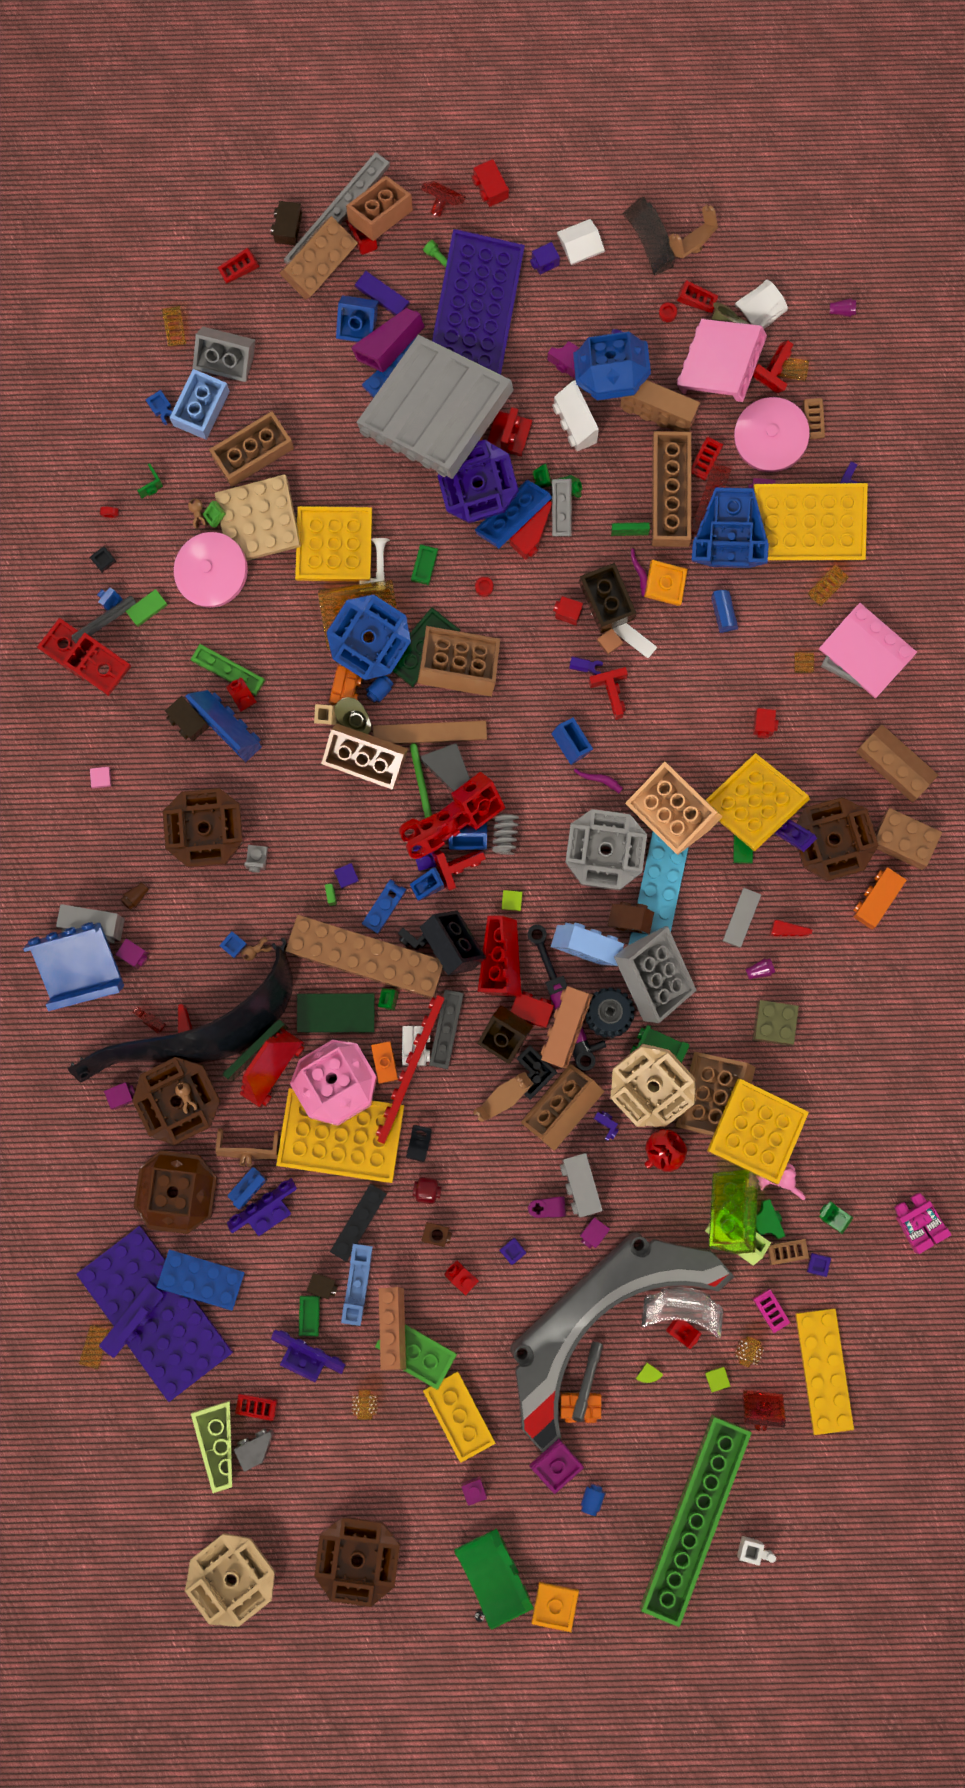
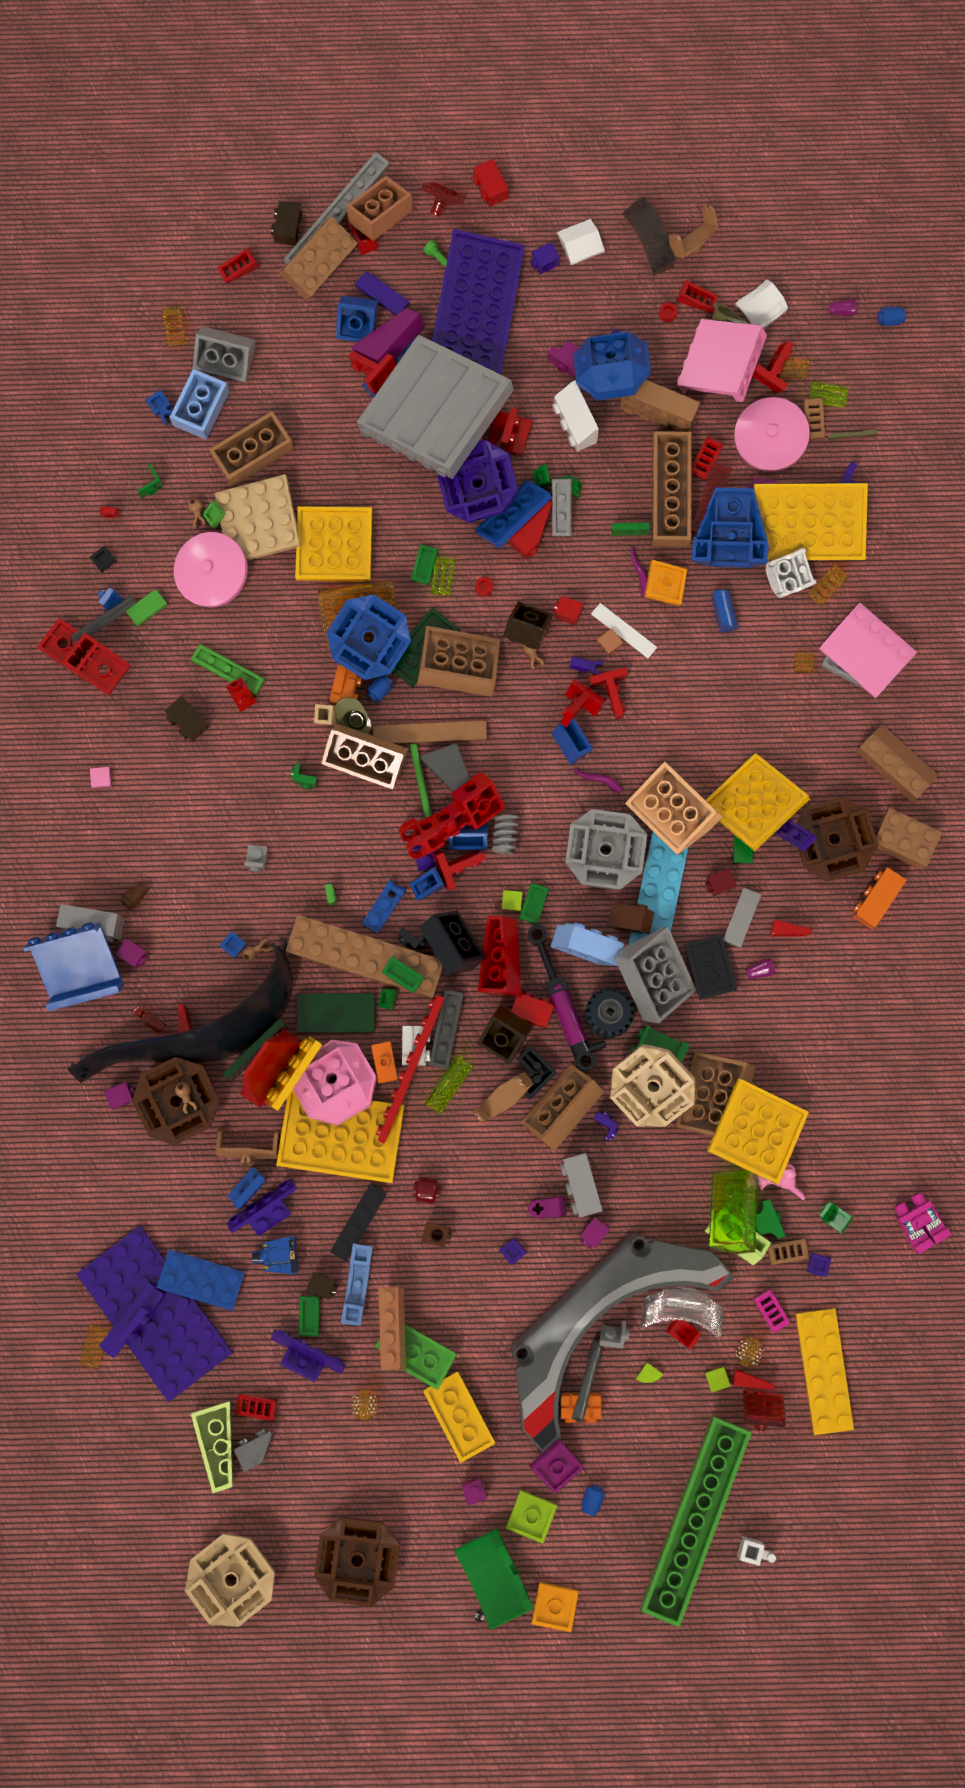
reddish brown piece [134,1150,218,1234] -> none
reddish brown piece [163,788,243,868] -> none
blue slope [185,690,262,763] -> none
dark purple tile [334,863,359,889] -> none
white piece [359,538,390,591] -> none
black bracket [406,1125,432,1162] -> none
red bracket [444,1260,479,1296] -> none
nougat brick [541,986,593,1068] -> none
dark brown brick [579,563,637,633] -> none
red piece [645,1129,687,1172] -> none
olive brick [752,1000,799,1046] -> none
red brick [753,708,778,738] -> none
none -> blue torso [252,1236,298,1274]
none -> yellow plate [266,1036,322,1111]
none -> green bracket [291,763,318,790]
none -> red bracket [348,351,397,395]
none -> green tile [381,956,425,994]
none -> clear neon green tile [424,1055,474,1115]
none -> clear neon green tile [431,557,455,597]
none -> dark brown brick [503,601,553,650]
none -> lime tile [506,1489,558,1544]
none -> green tile [519,882,549,925]
none -> medium nougat arm [523,644,544,670]
none -> red bracket [561,679,606,727]
none -> light grey bracket [599,1321,630,1349]
none -> black plate [684,934,737,1000]
none -> dark red brick [705,868,737,897]
none -> red slope [732,1369,774,1390]
none -> white slope [766,548,816,598]
none -> clear neon green tile [809,381,849,408]
none -> olive piece [828,429,878,440]
none -> blue brick [877,306,906,326]

